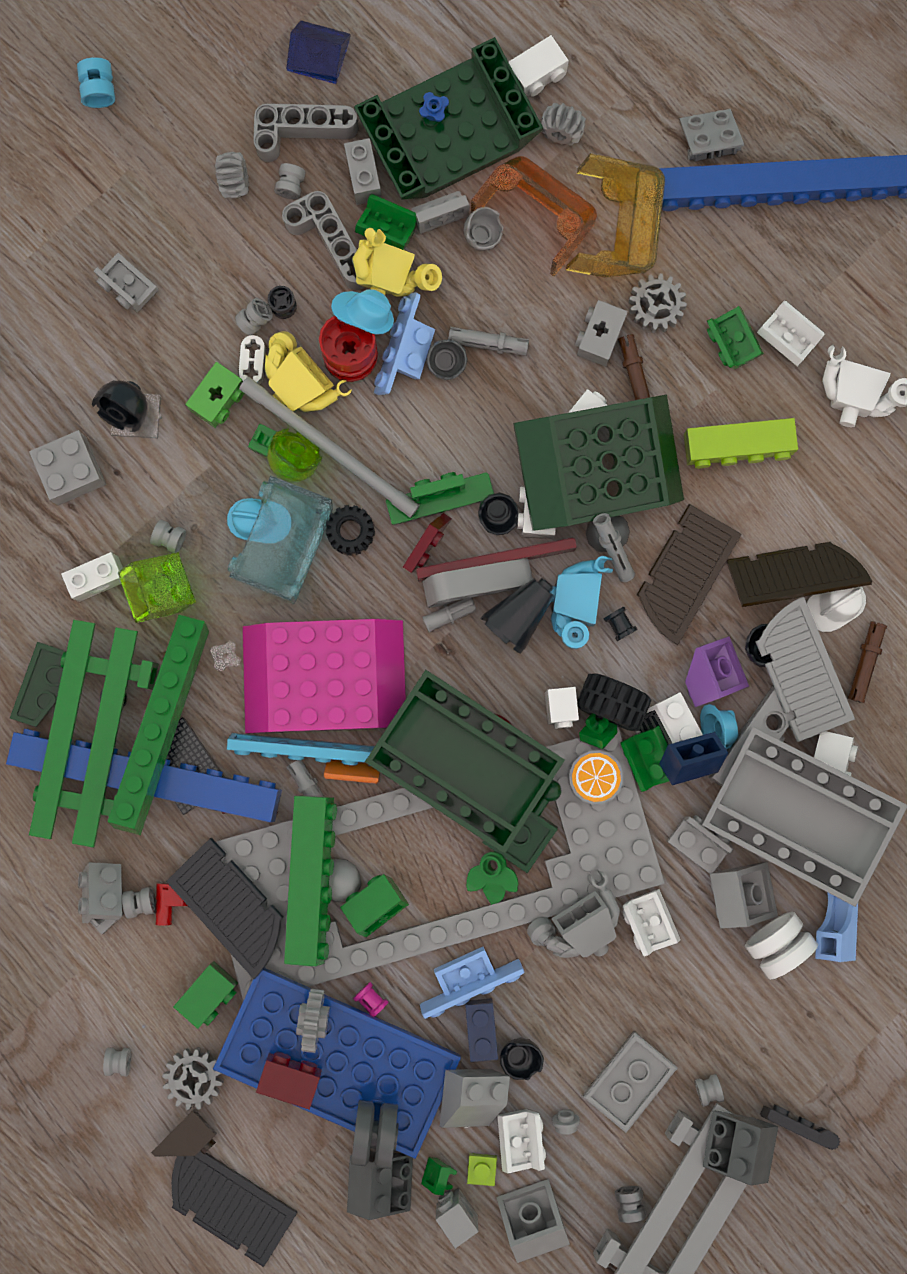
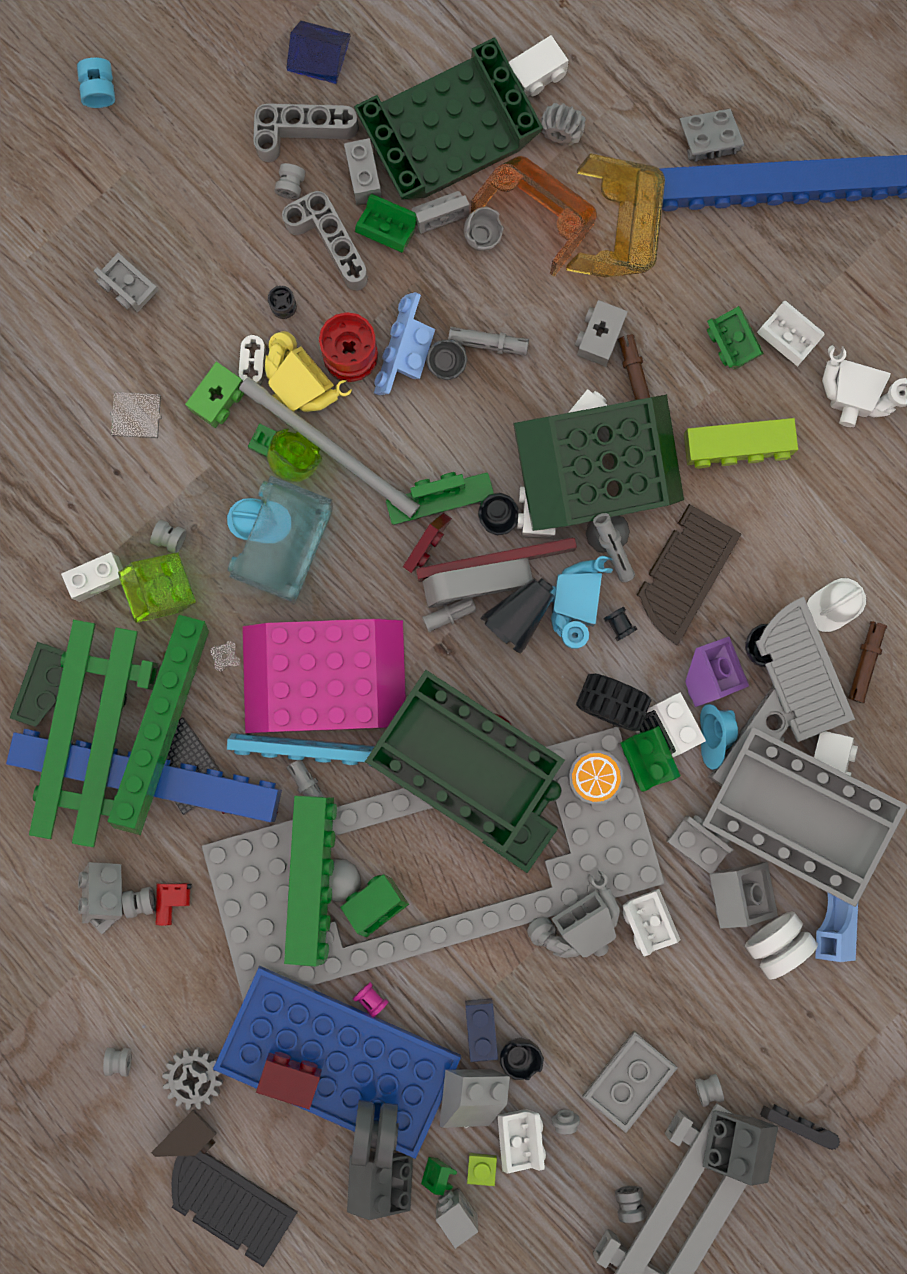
light grey brick [29,430,107,505] -> none
black cylinder [92,380,148,432] -> none
black piece [166,838,284,979] -> none
green brick [173,961,238,1029] -> none
light grey gear [215,152,249,199] -> none
light grey wheel [235,298,273,335] -> none
light grey gear [296,989,330,1053] -> none
orange slope [324,759,380,784] -> none
black tyre [325,505,375,556] -> none
medium azure piece [331,289,394,334] -> none
light yellow torso [352,228,442,297] -> none
blue plate [419,92,449,122] -> none
light blue bracket [420,946,525,1019] -> none
green plate [466,851,518,905] -> none
light grey slope [496,1179,570,1263] -> none
white brick [545,687,579,729] -> none
green tile [579,714,618,749] -> none
light grey gear [628,273,687,333] -> none
dark blue brick [659,732,728,786] -> none
dark brown piece [727,541,872,607] -> none

